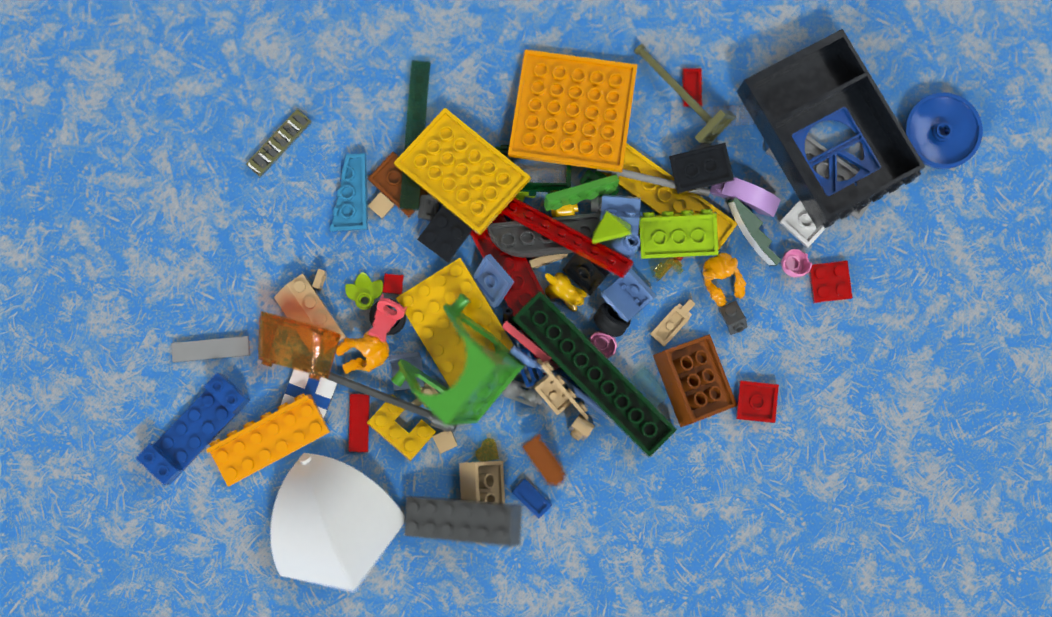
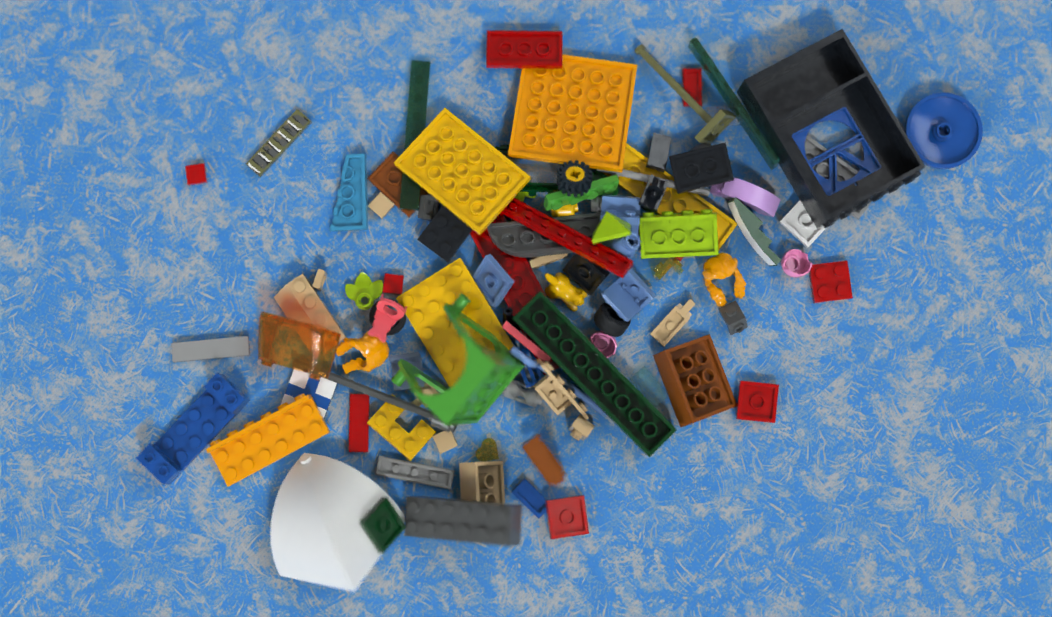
none -> red tile [185,163,208,185]
none -> dark green tile [359,497,406,553]
none -> light grey tile [375,456,455,489]
none -> red tile [486,30,563,69]
none -> red plate [545,495,589,539]
none -> black wheel [557,160,593,197]
none -> black hips [639,174,669,212]
none -> tile [646,132,672,172]
none -> tile [688,37,780,170]

